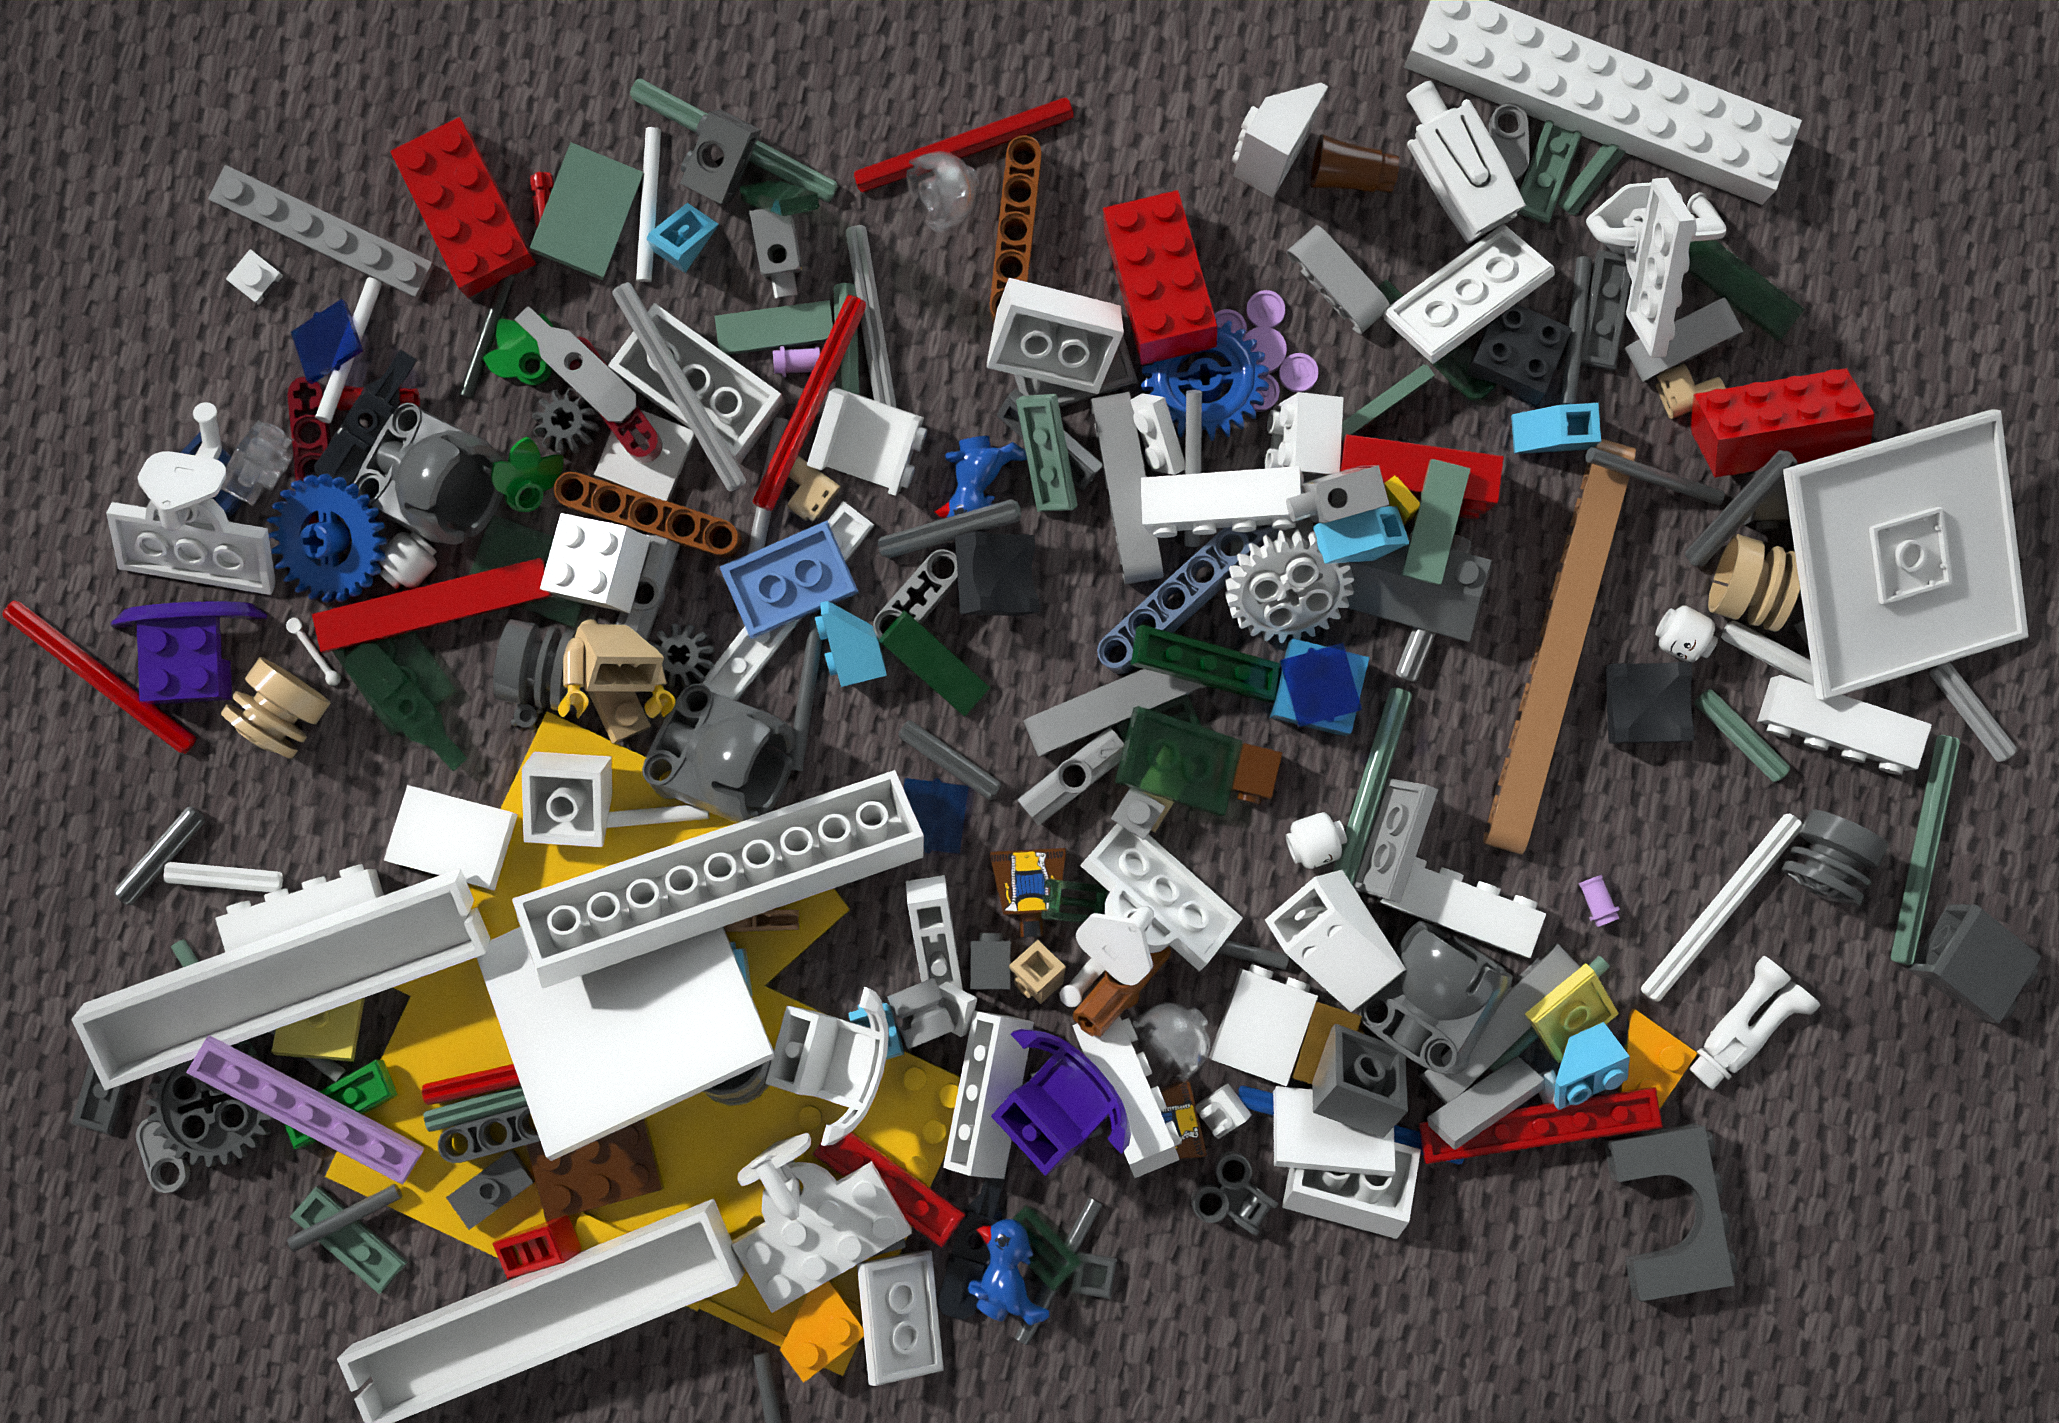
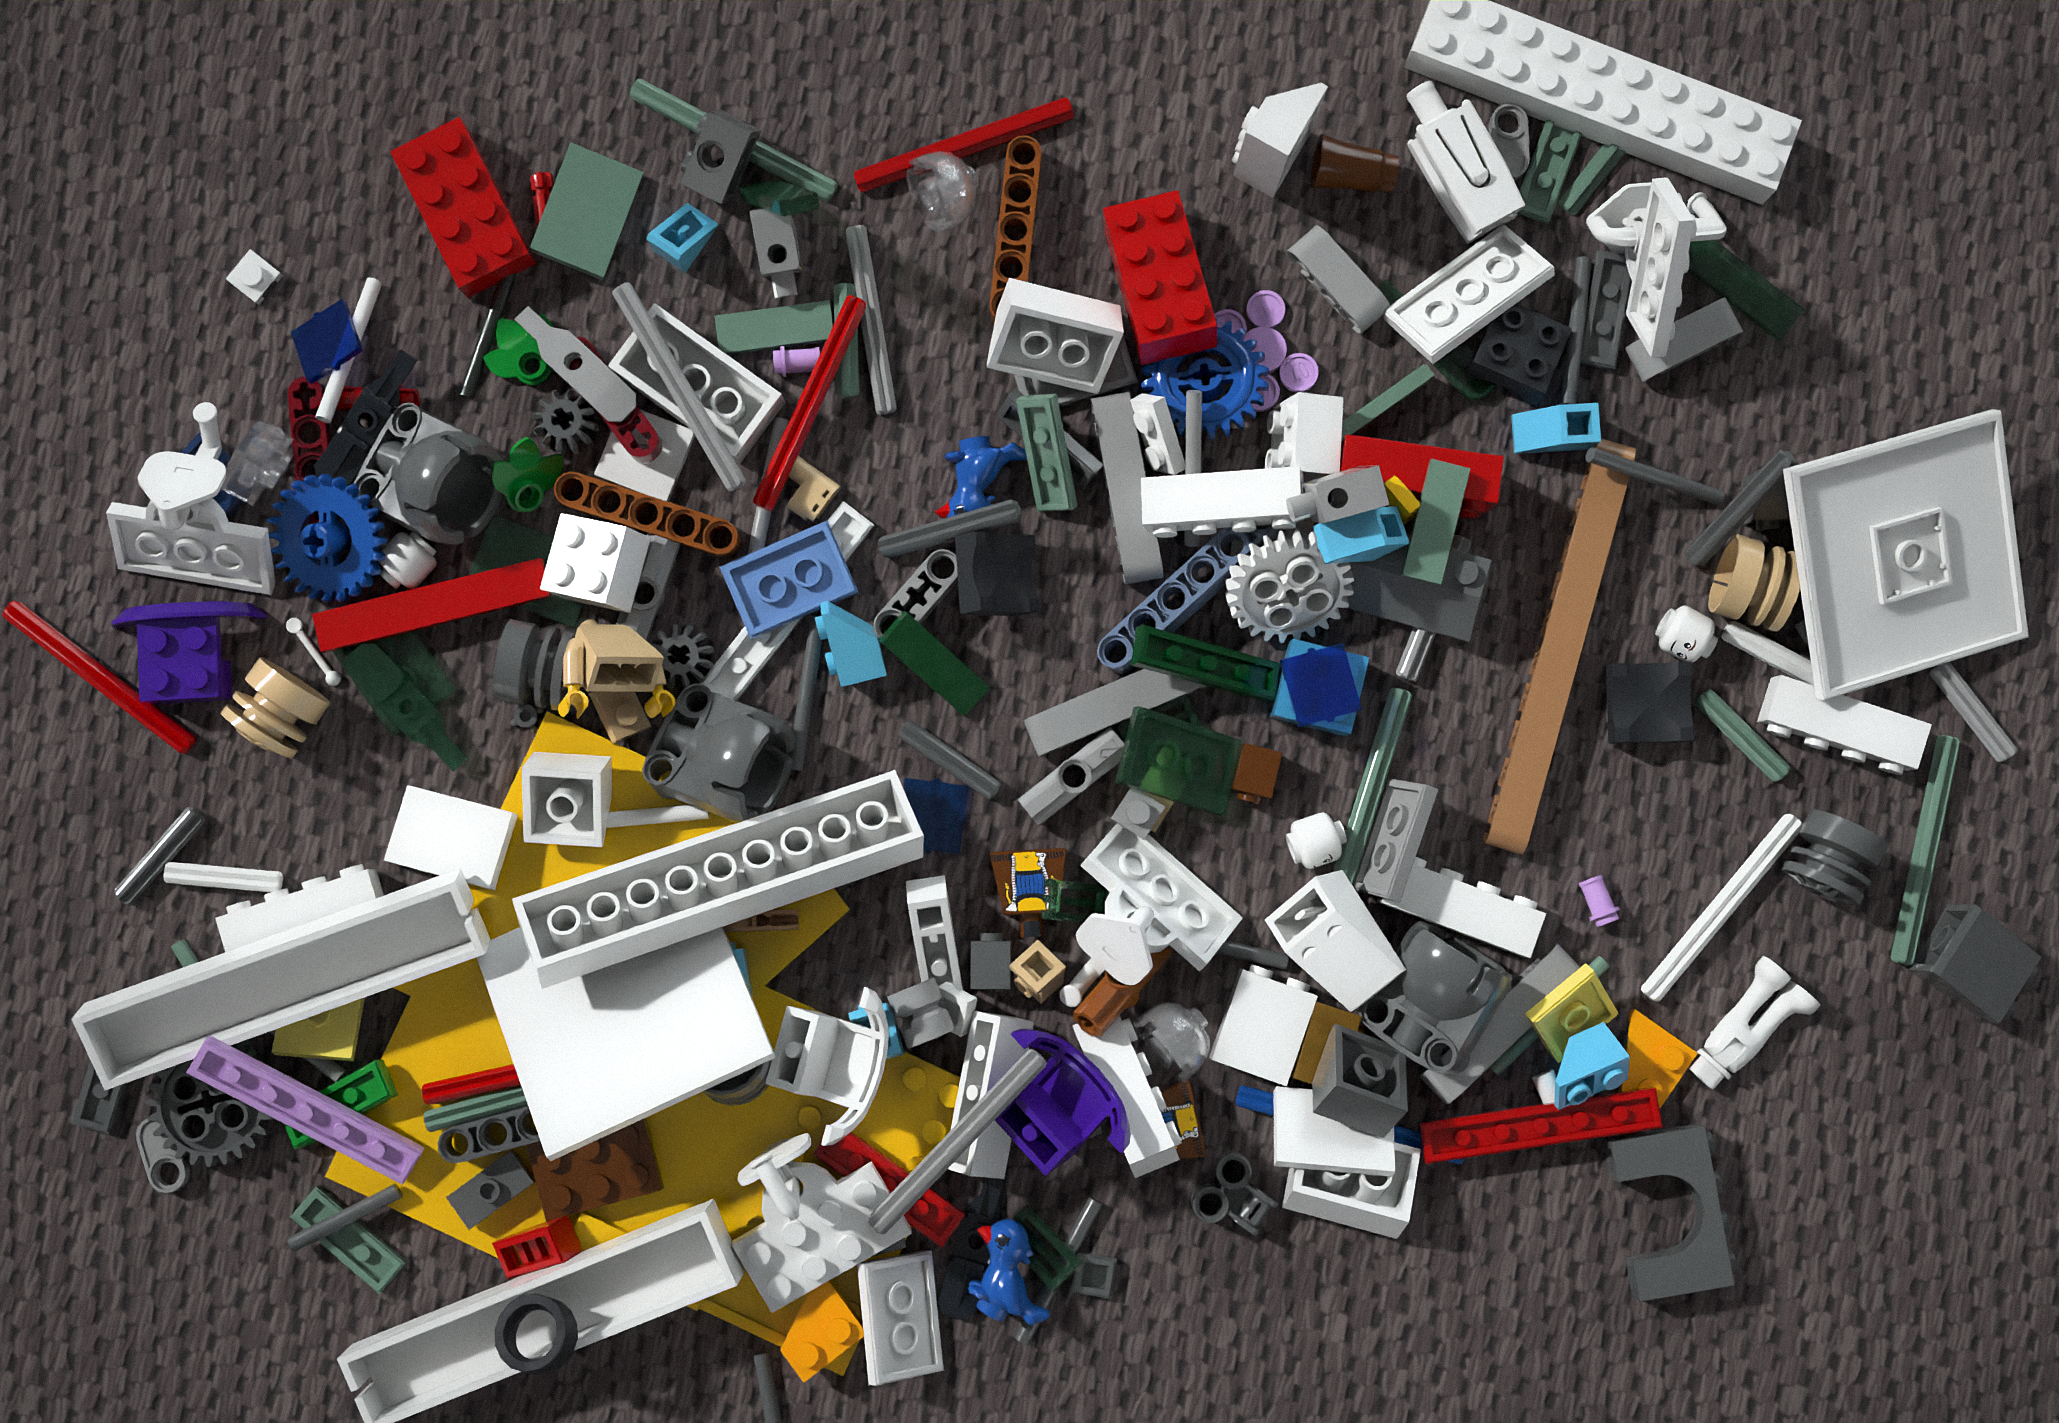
light grey plate [208,165,435,299] -> none
white bar [636,127,661,282] -> none
white panel [807,387,927,496] -> none
white tile [1195,1083,1252,1139] -> none
light grey tile [1428,1056,1545,1150] -> none
tan piece [1656,363,1726,419] -> none
red brick [1691,368,1875,478] -> none
none -> black tyre [494,1293,578,1376]
none -> light grey axle [868,1049,1047,1234]

